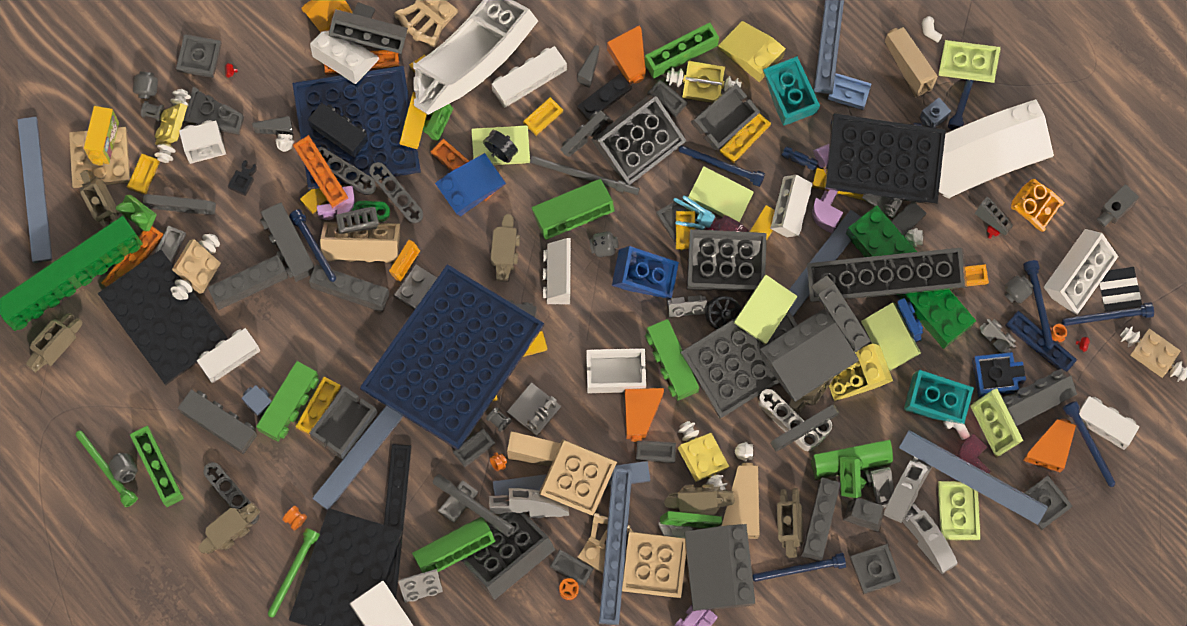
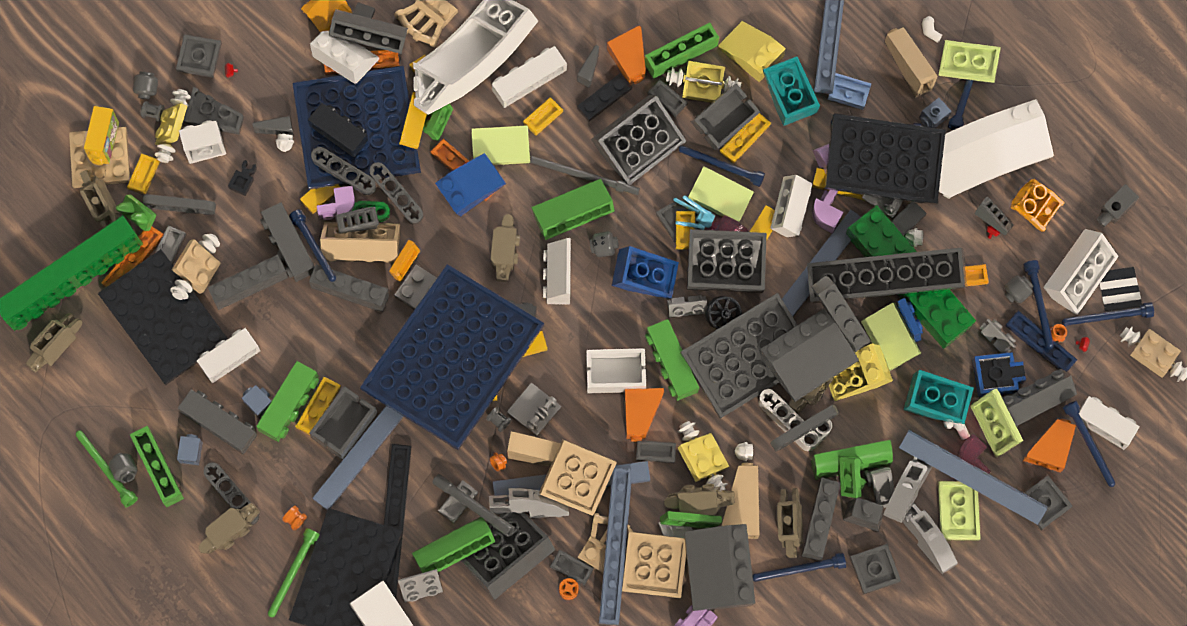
sand blue tile [17,117,53,263] -> none
orange tile [293,135,348,208] -> none
dark grey tile [452,428,495,468] -> none
black wheel [483,130,518,163] -> none
dark grey wing [560,110,613,157] -> none
yellowish green tile [734,275,797,344] -> none
dark blue axle [782,147,818,170] -> none
none -> sand blue brick [177,434,203,465]

